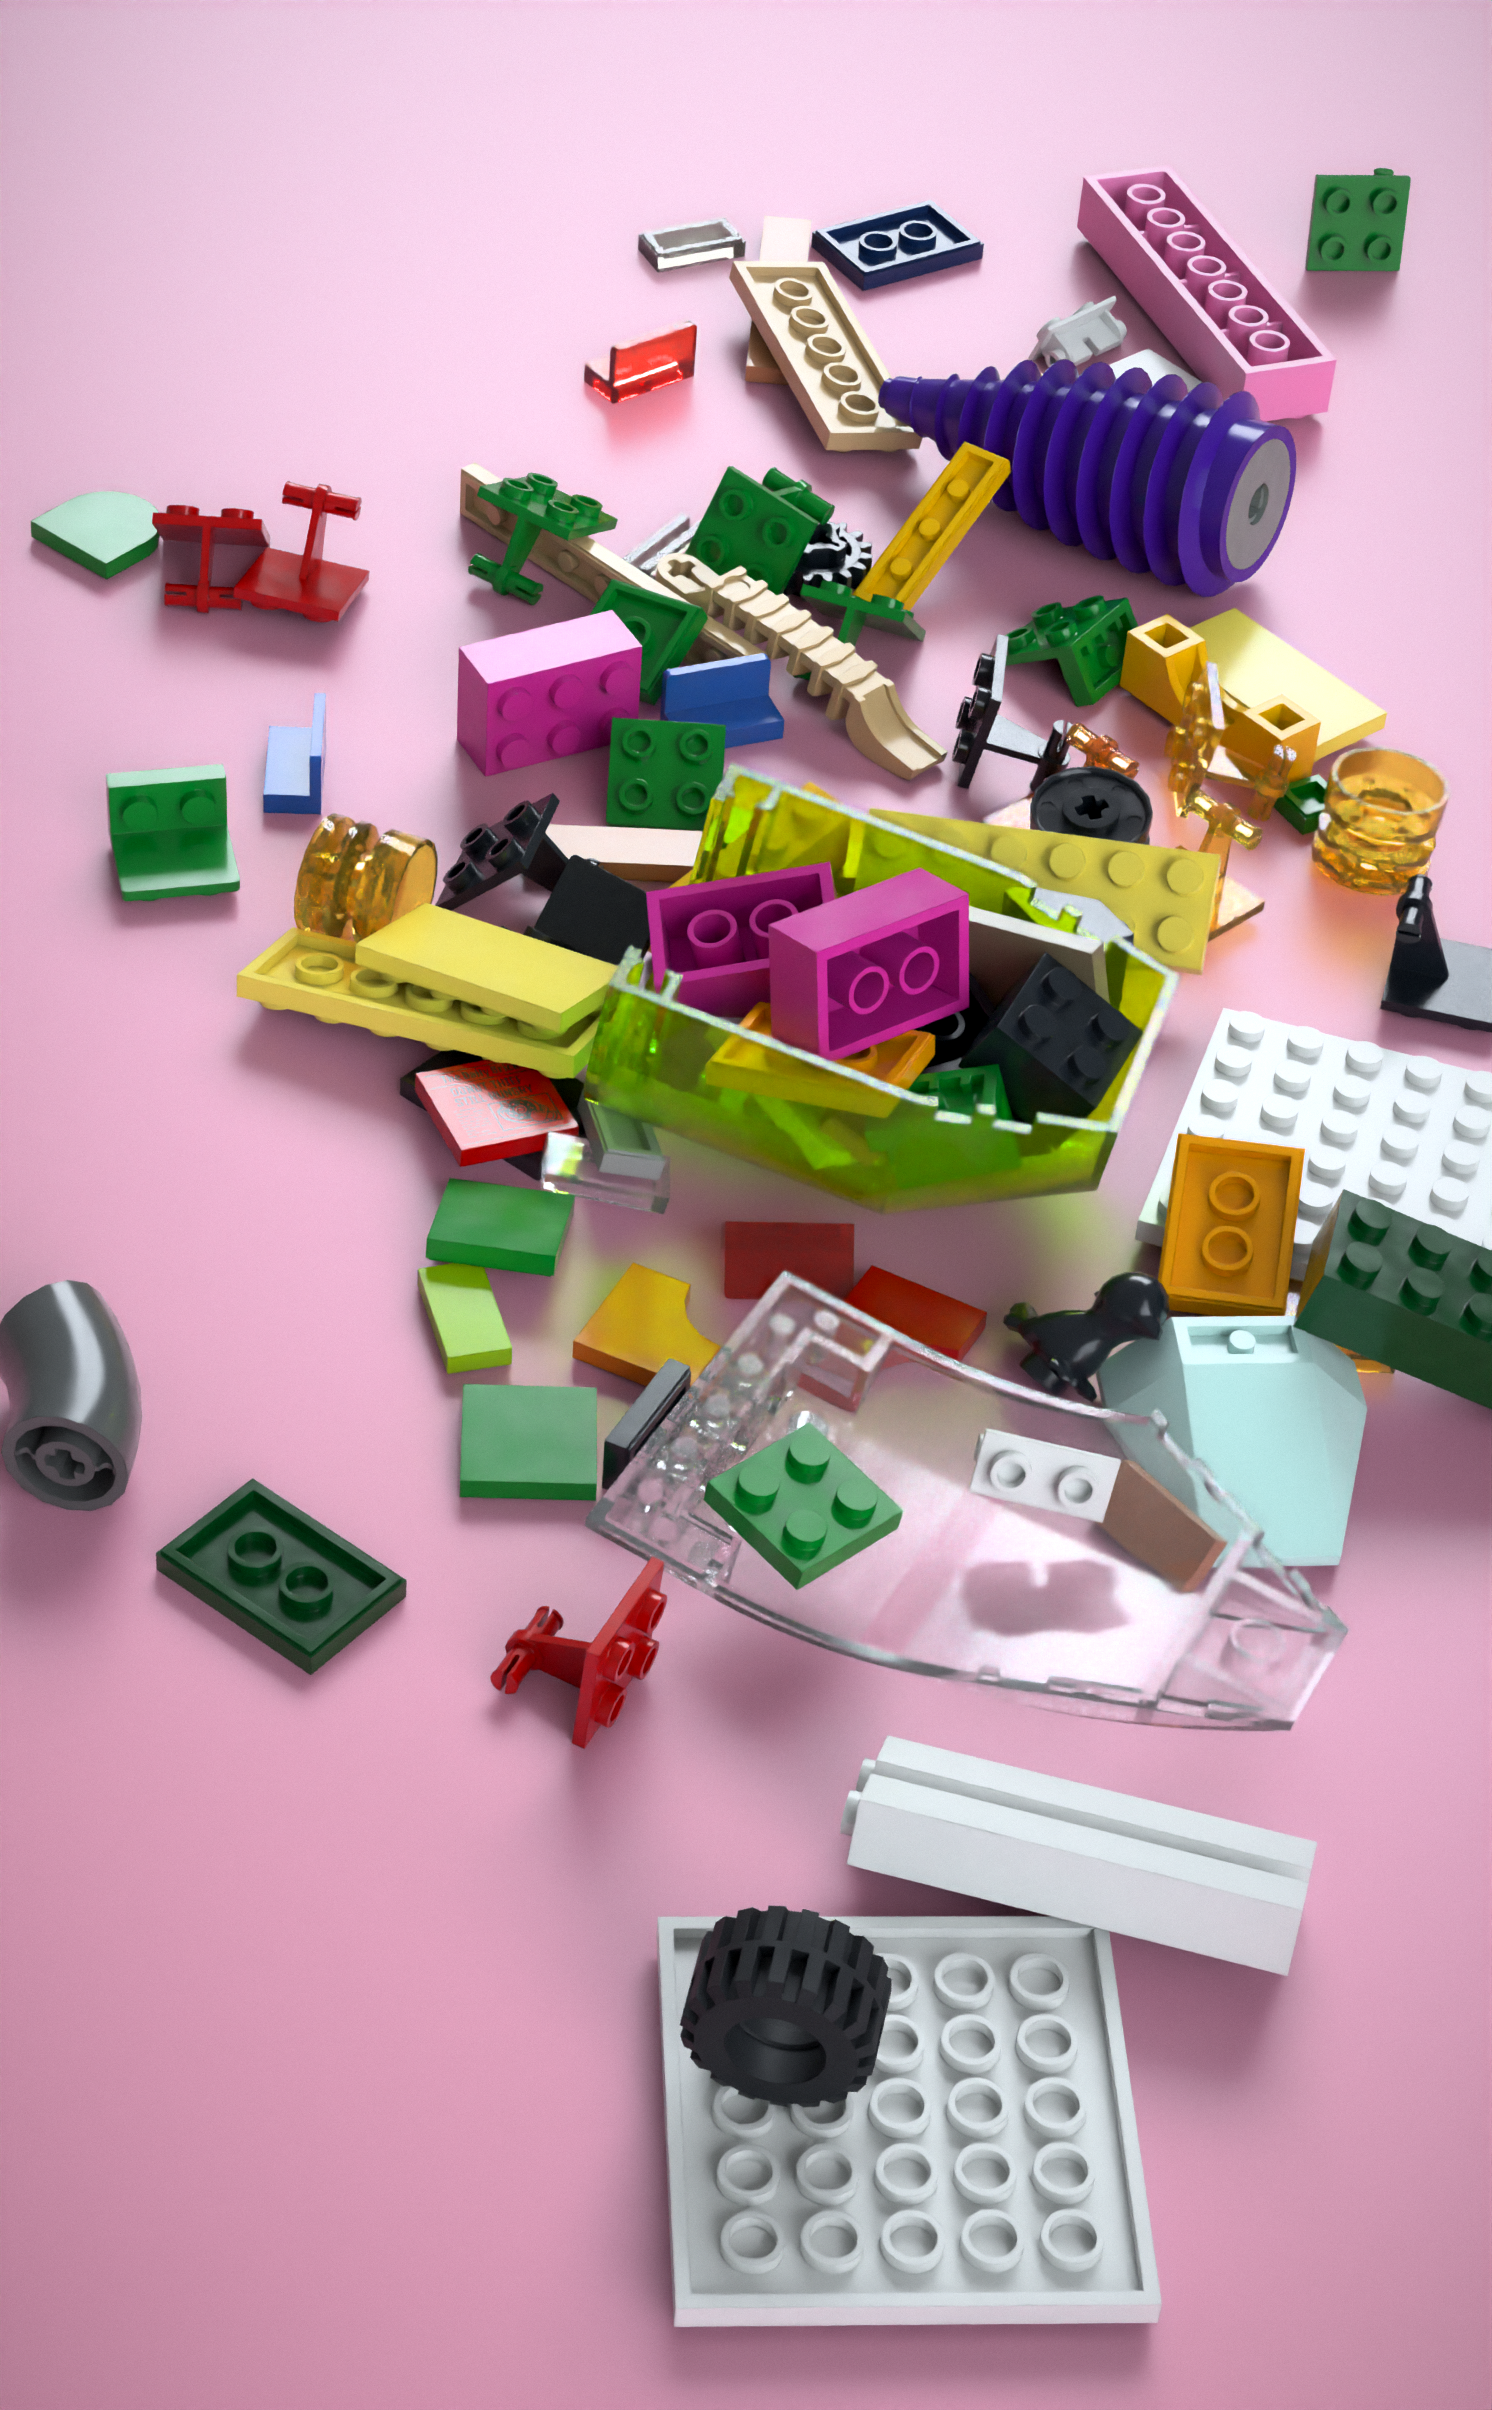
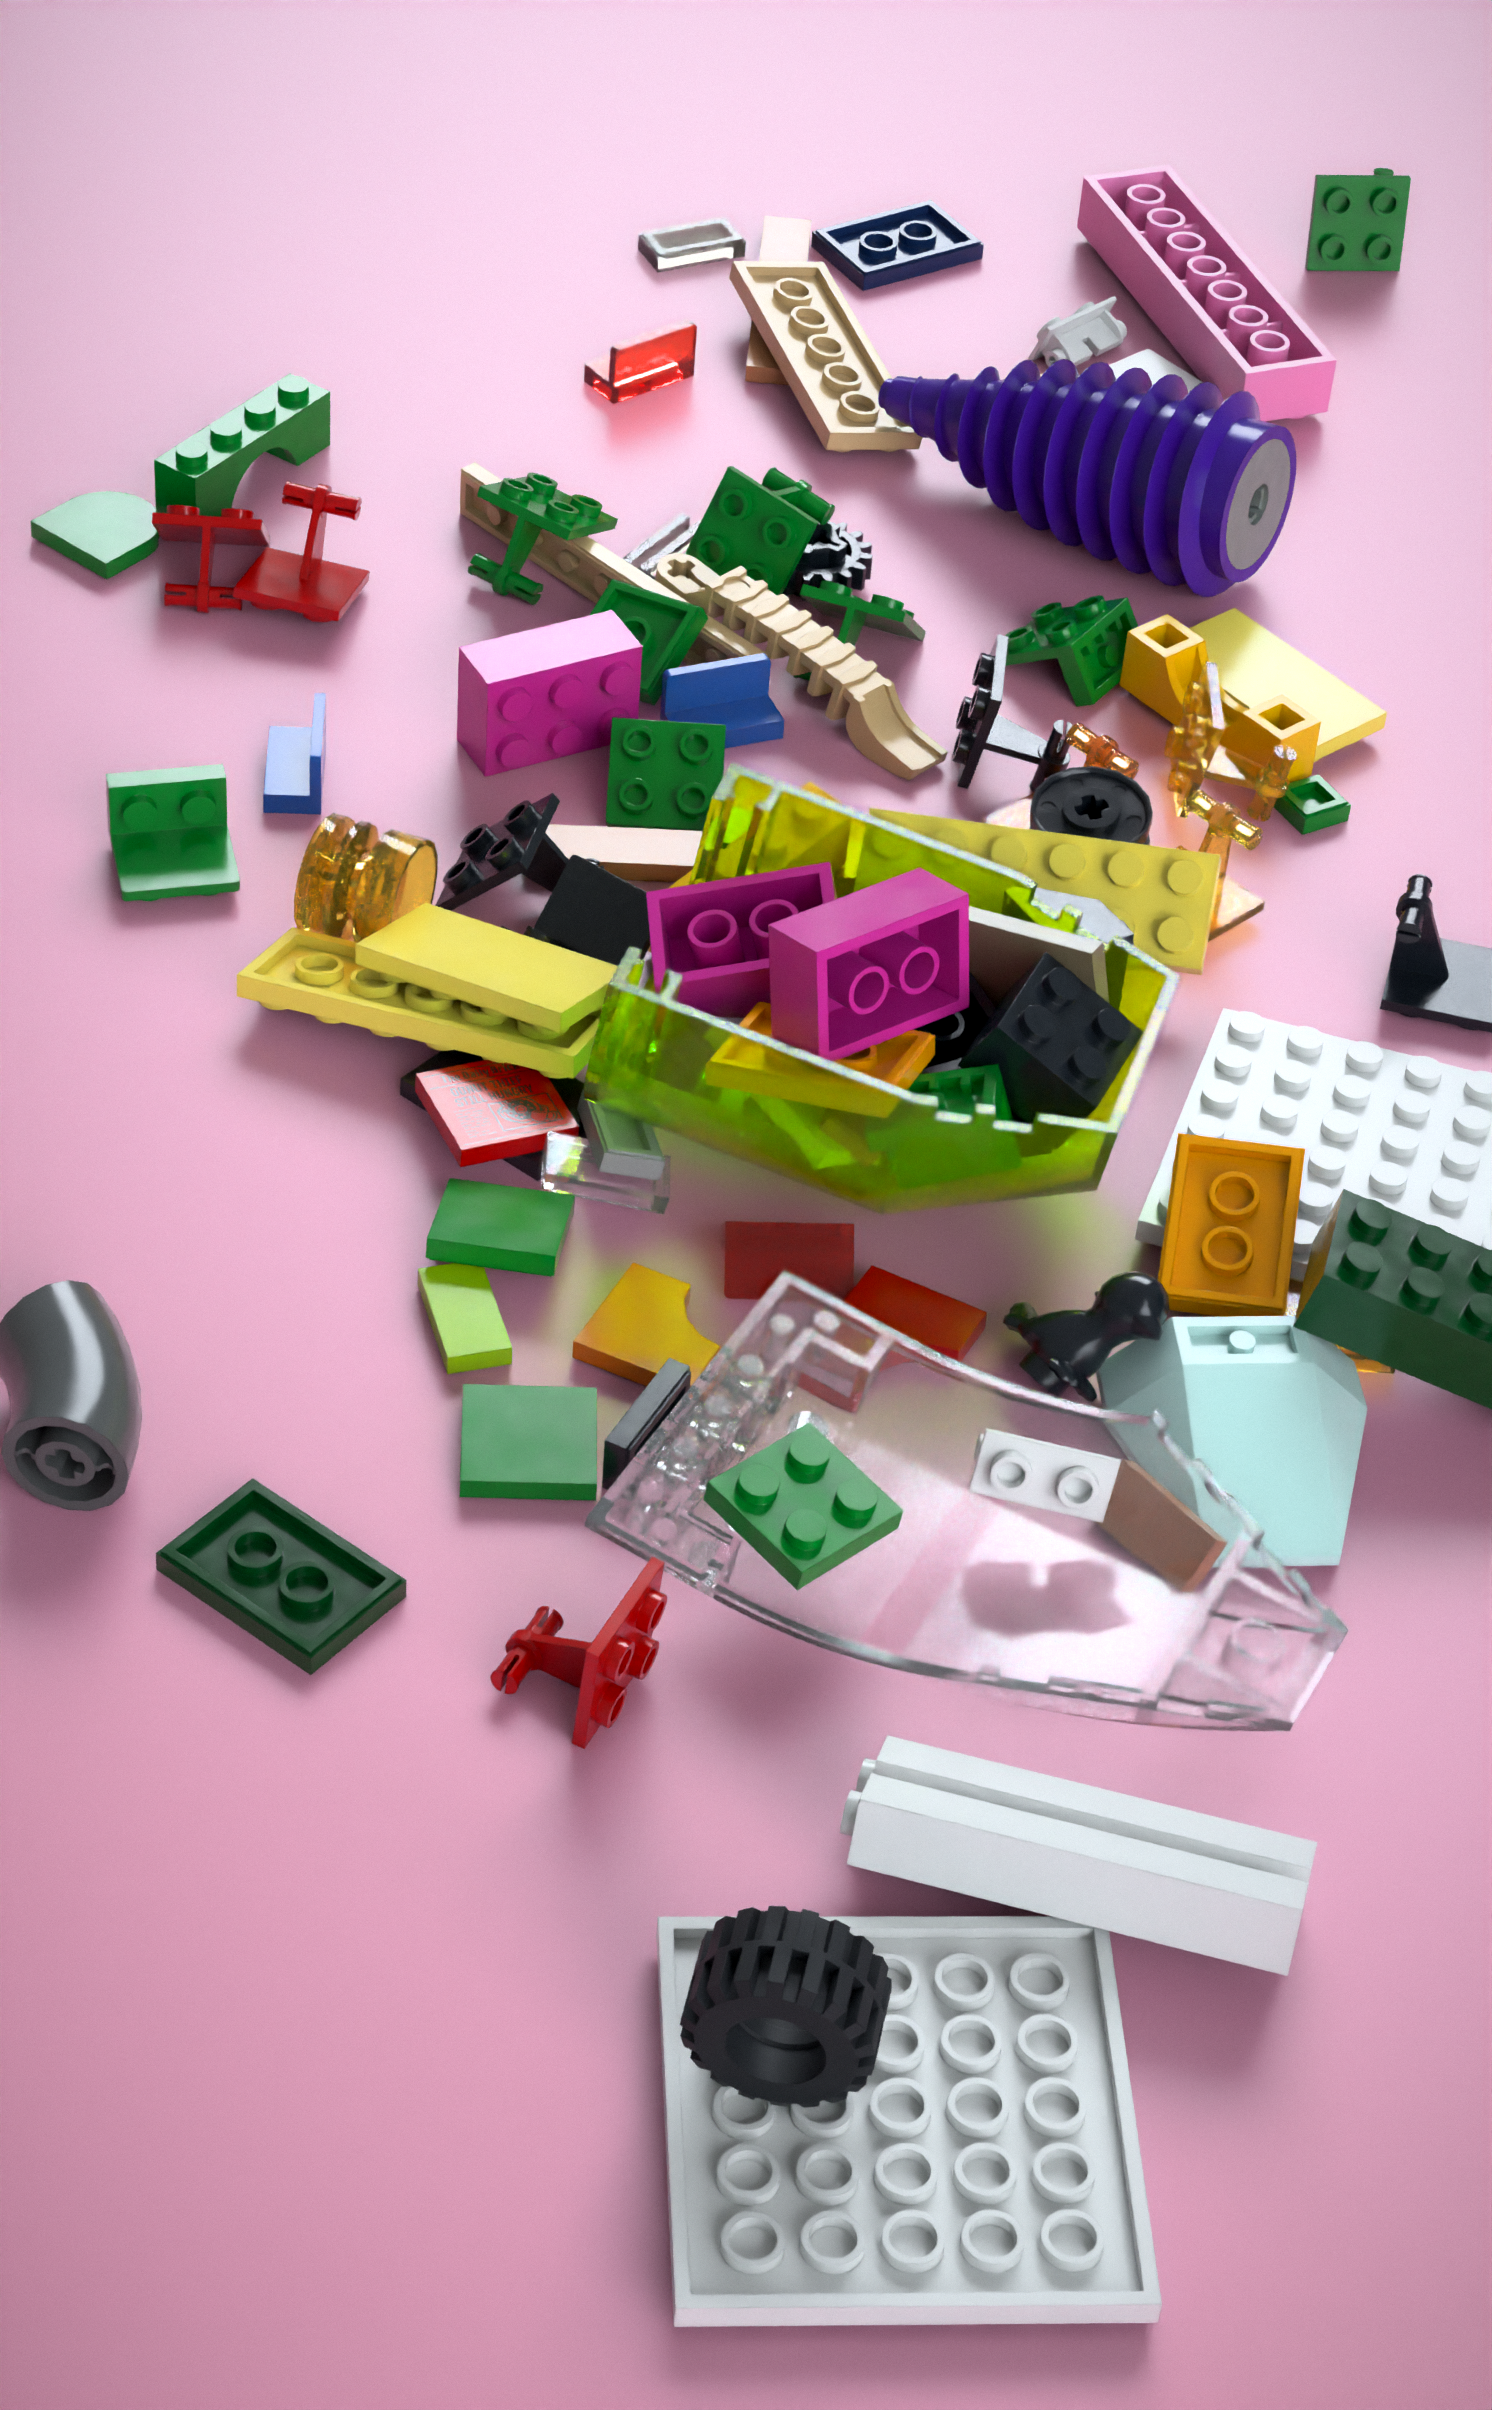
yellow tile [852,441,1011,611] -> none
clear yellow wheel [1311,747,1450,896] -> none
none -> green arch [154,373,330,517]

